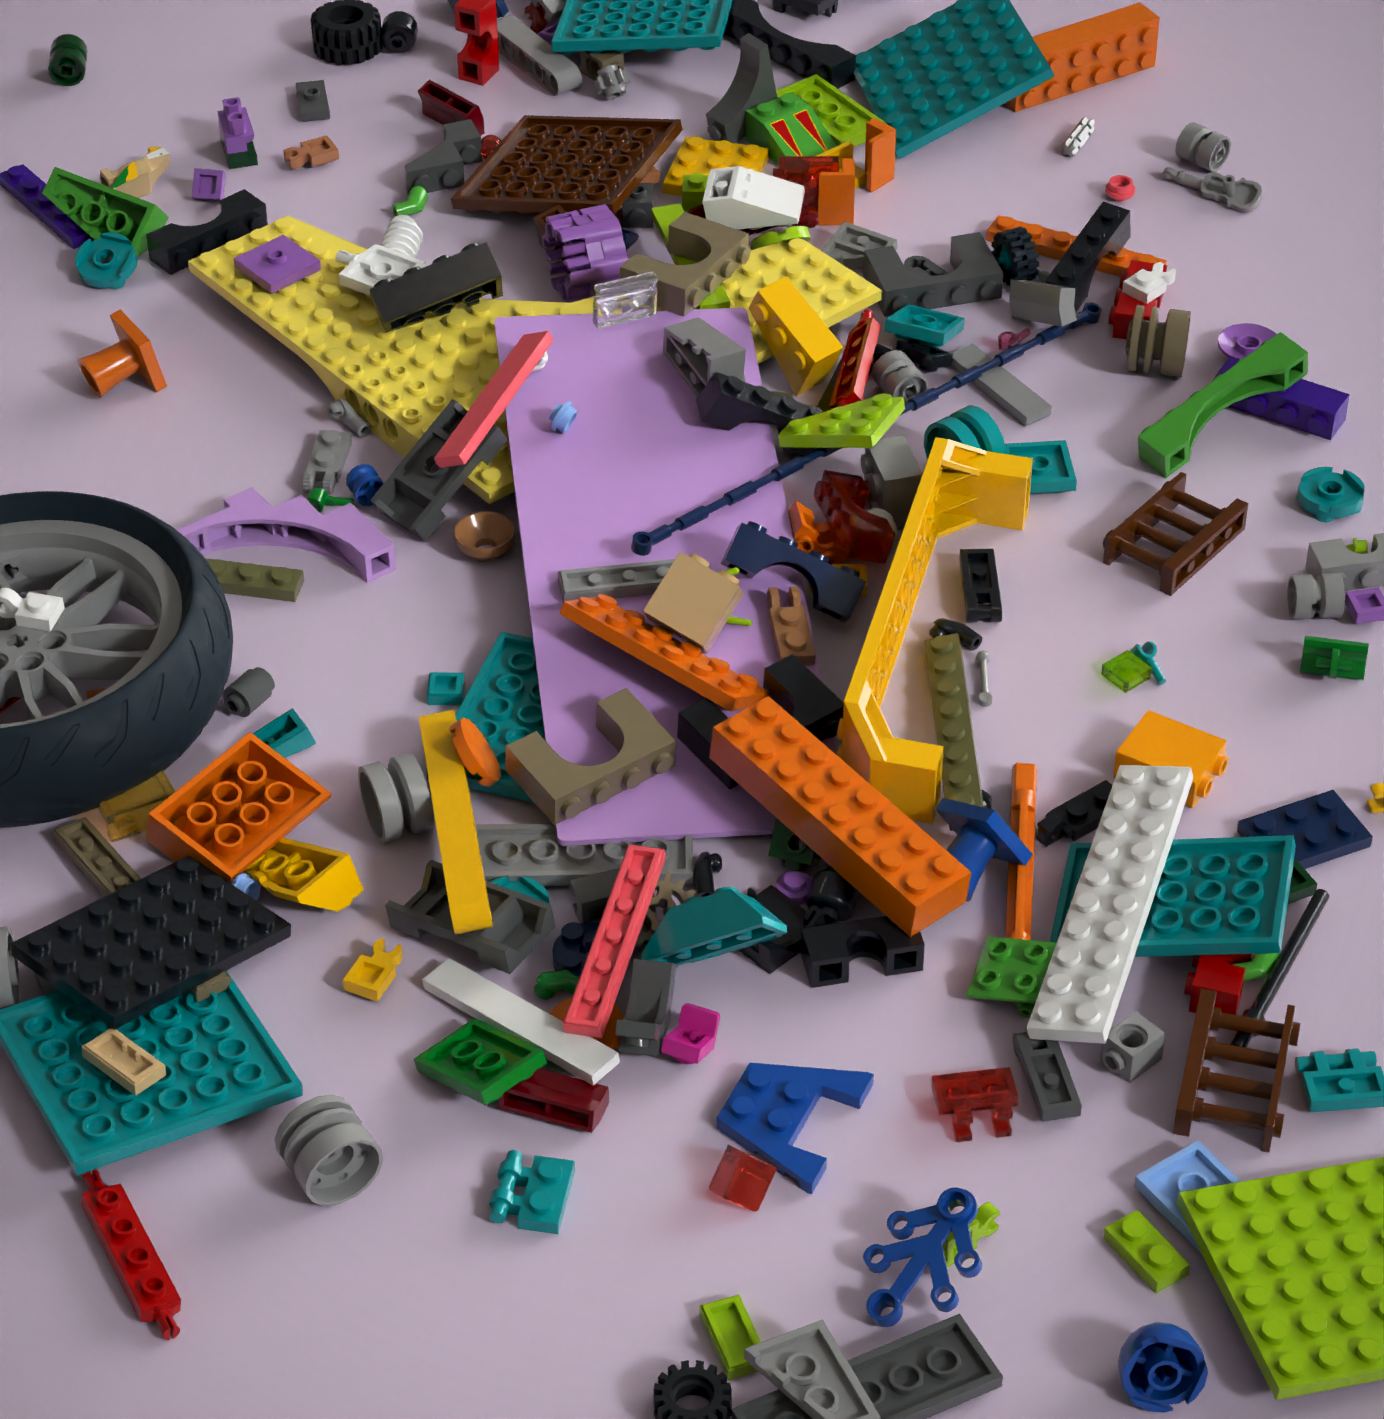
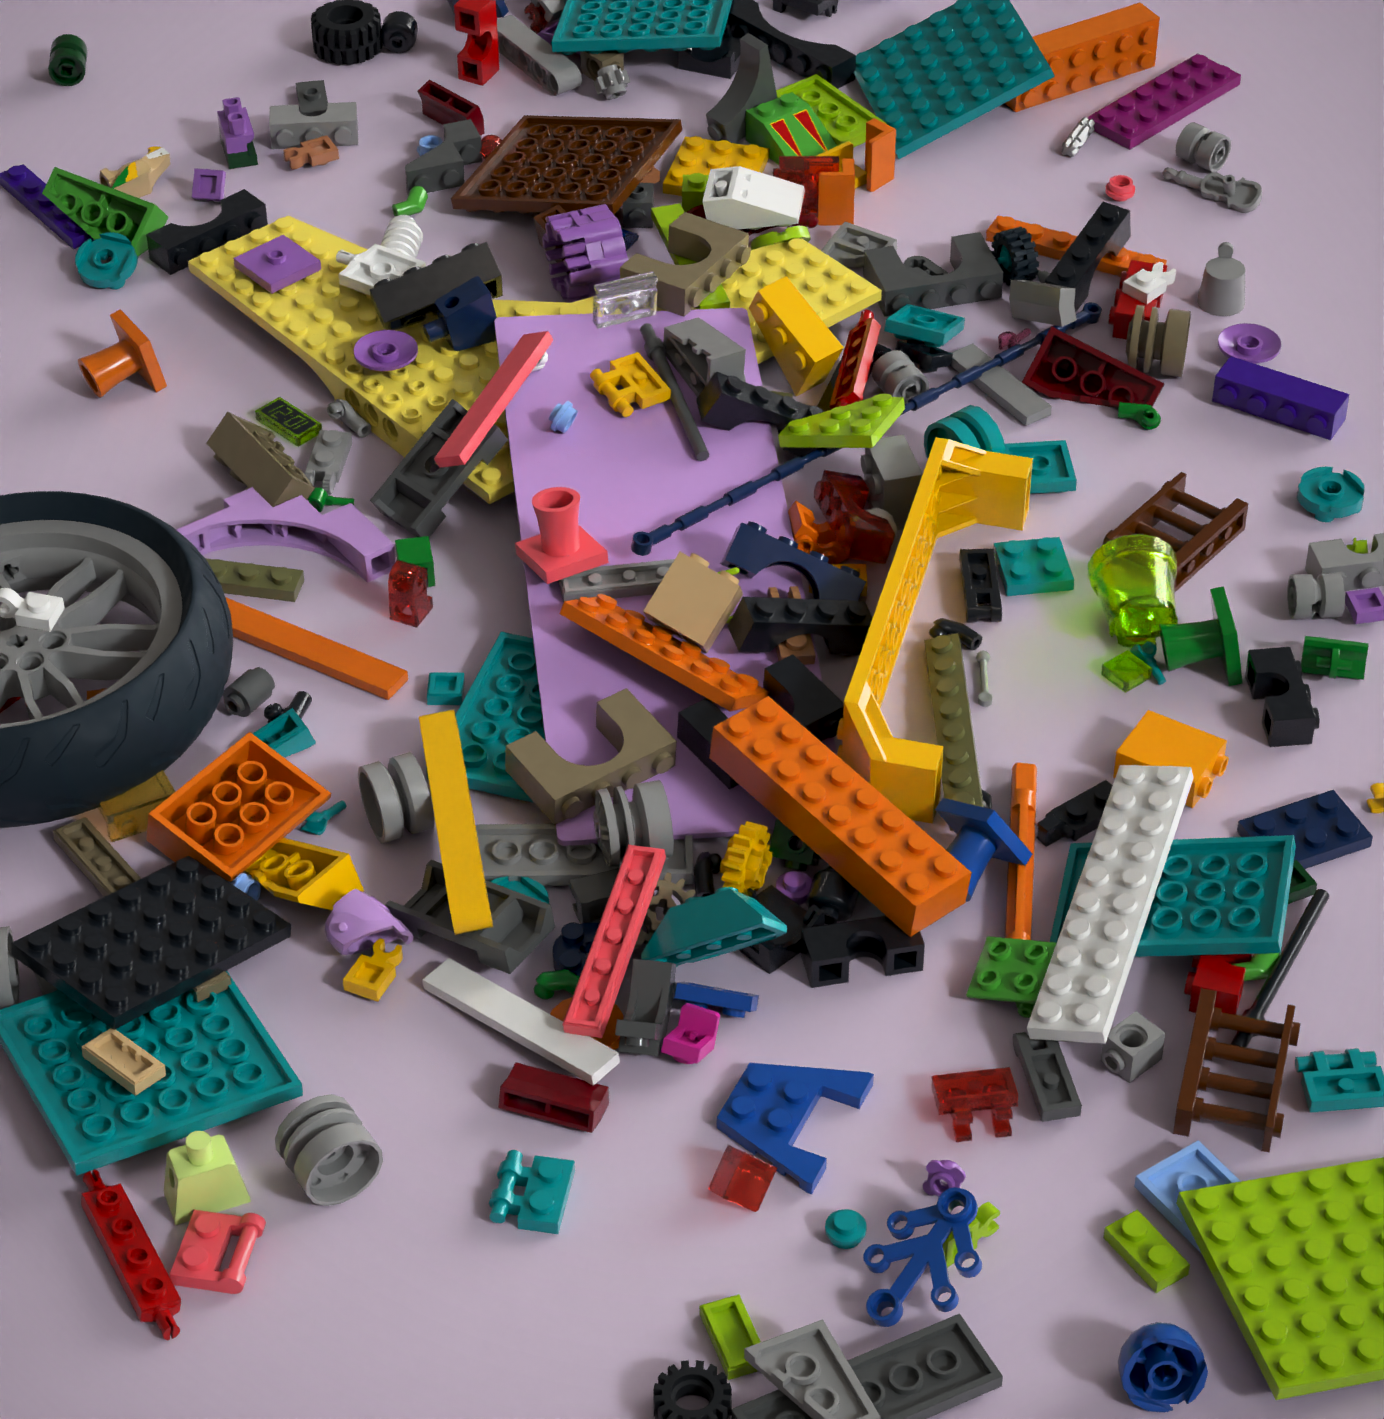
blue wheel [346,464,384,506] -> none
green plate [414,1018,547,1106] -> none
orange tile [450,717,501,787] -> none
medium nougat piece [454,511,515,562] -> none
bright green arch [1138,332,1308,478] -> none
none -> yellowish green torso [164,1131,251,1225]
none -> coral plate [170,1209,266,1294]
none -> dark tan wedge [206,411,315,507]
none -> orange tile [225,597,408,700]
none -> tile [255,397,322,447]
none -> black arm [264,691,312,723]
none -> light grey arch [269,102,358,149]
none -> teal hand [302,800,347,835]
none -> lavender helmet [325,888,414,955]
none -> medium lavender dish [353,330,418,371]
none -> clear red leg [388,560,433,628]
none -> green panel [395,536,435,587]
none -> light blue plate [417,135,442,156]
none -> dark blue torso [423,276,497,351]
none -> coral plant [515,487,609,584]
none -> yellow plate [590,352,671,417]
none -> light grey wheel [593,780,674,867]
none -> dark grey bar [640,323,709,461]
none -> blue plate [674,982,759,1018]
none -> black piece [678,25,741,79]
none -> yellow gear [720,821,772,895]
none -> black arch [728,597,873,655]
none -> teal plate [825,1209,867,1249]
none -> medium lavender plate [923,1160,966,1196]
none -> teal plate [993,537,1074,596]
none -> dark red wedge [1022,326,1165,408]
none -> magenta plate [1087,53,1241,150]
none -> clear neon green piece [1087,534,1178,648]
none -> green arm [1118,402,1161,430]
none -> green plant [1159,586,1243,686]
none -> light grey hat [1197,242,1245,316]
none -> black arch [1245,647,1320,747]

